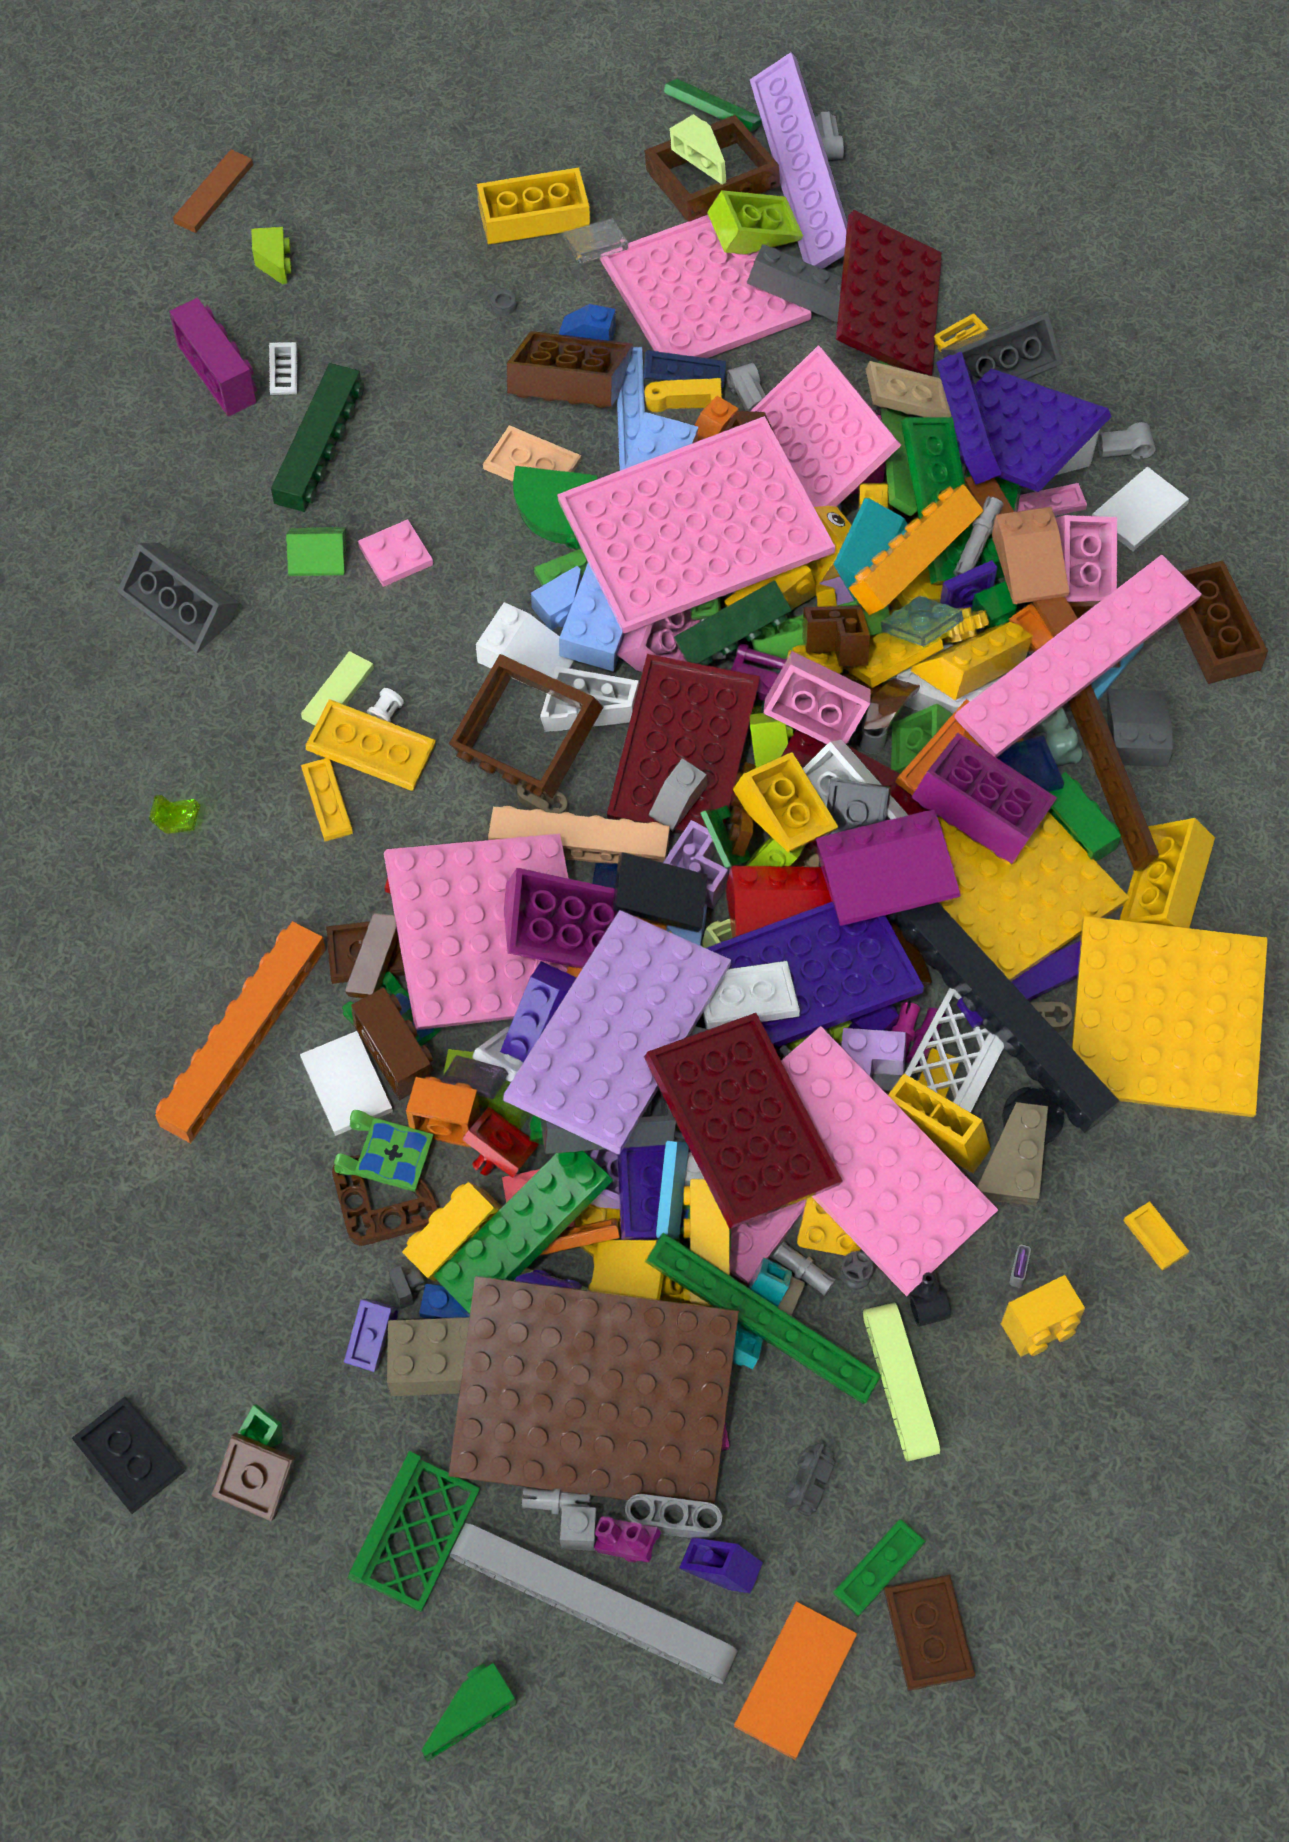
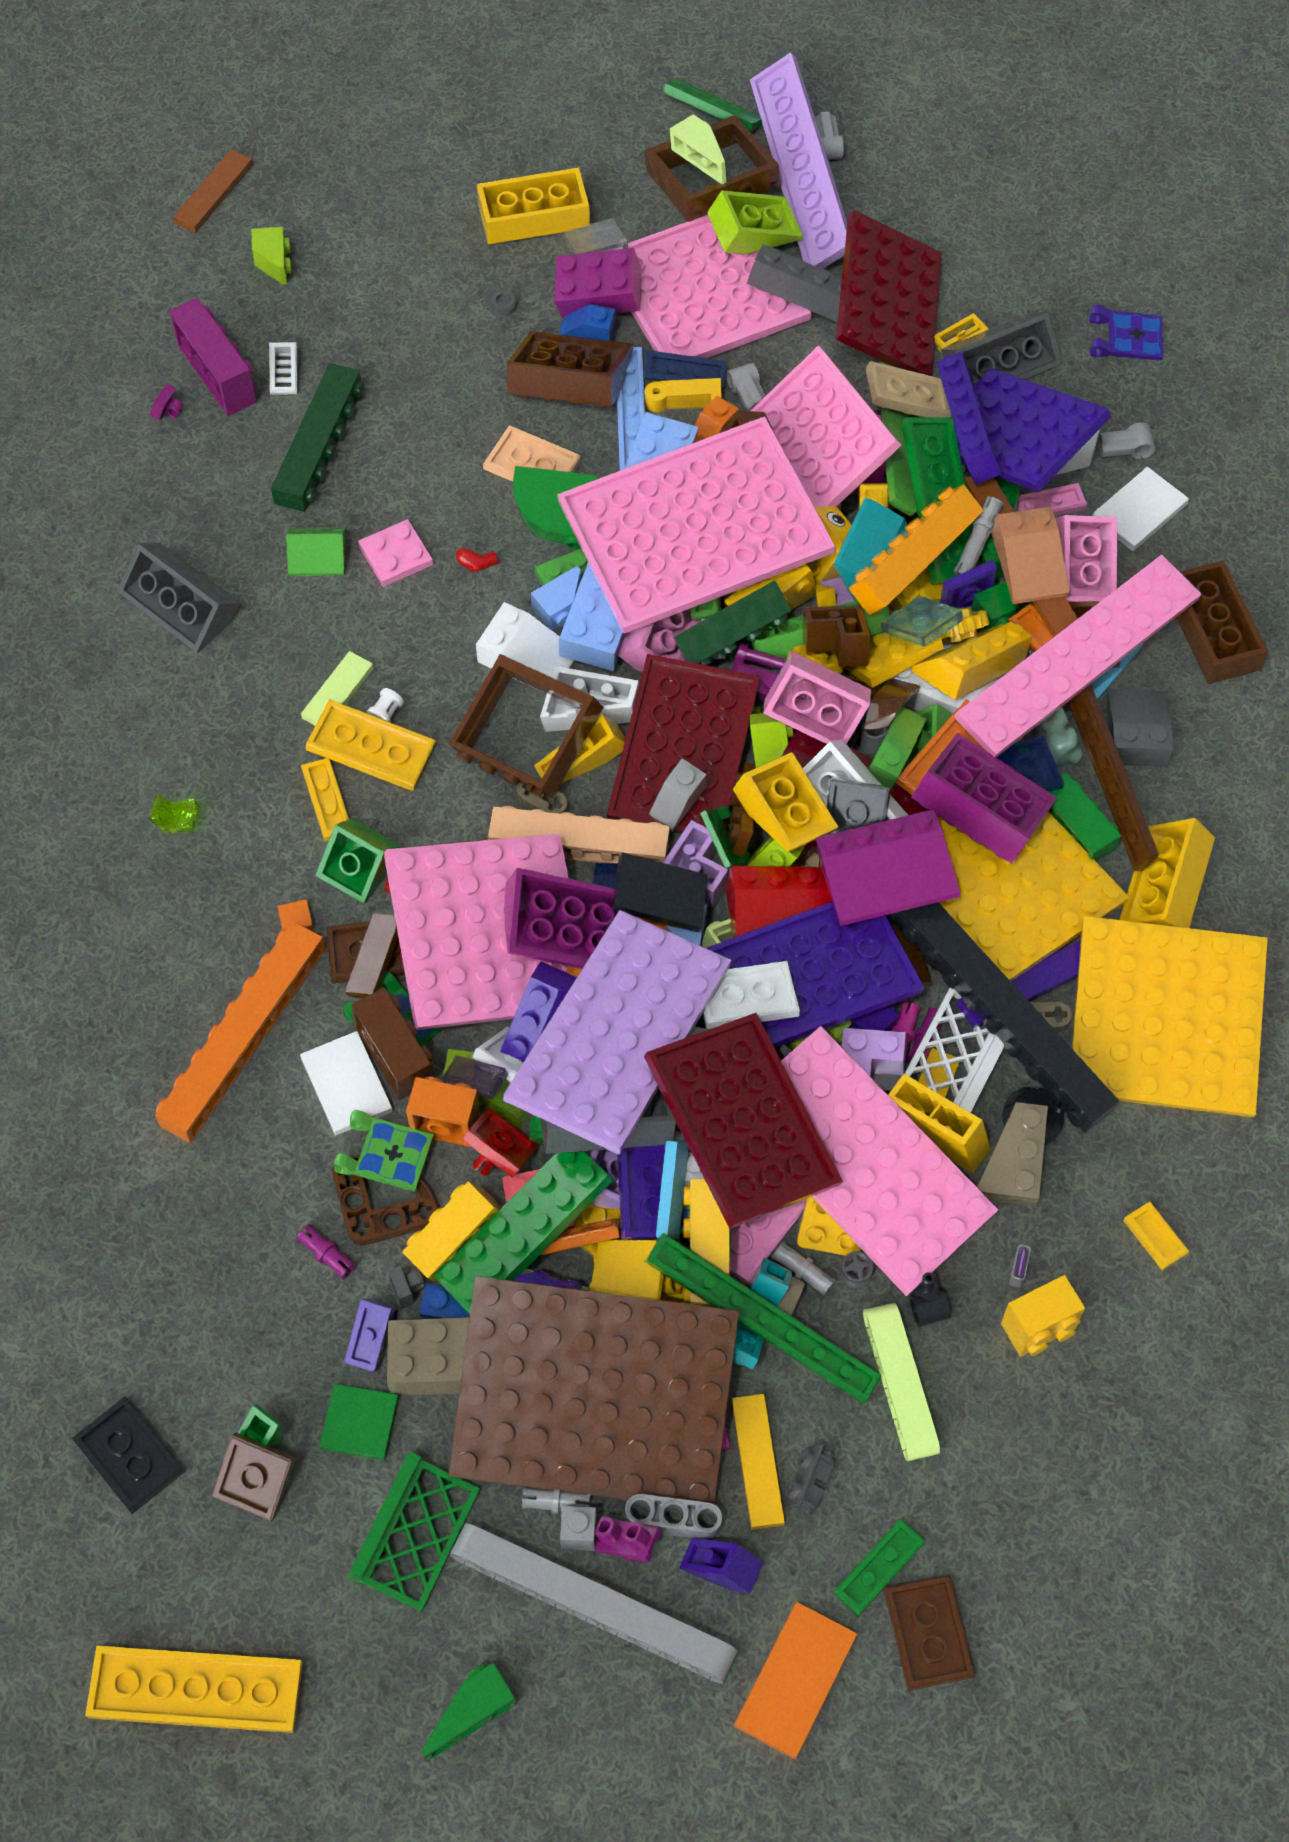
none -> yellow plate [85,1646,303,1733]
none -> magenta tile [150,383,183,420]
none -> orange tile [277,899,313,930]
none -> magenta pin [296,1224,357,1280]
none -> green slope [315,818,401,904]
none -> green tile [319,1384,399,1461]
none -> red arm [456,547,498,572]
none -> yellow slope [534,714,626,783]
none -> magenta brick [554,248,641,319]
none -> yellow tile [731,1394,785,1530]
none -> bright green slope [868,707,926,788]
none -> dark purple flag [1089,305,1163,360]

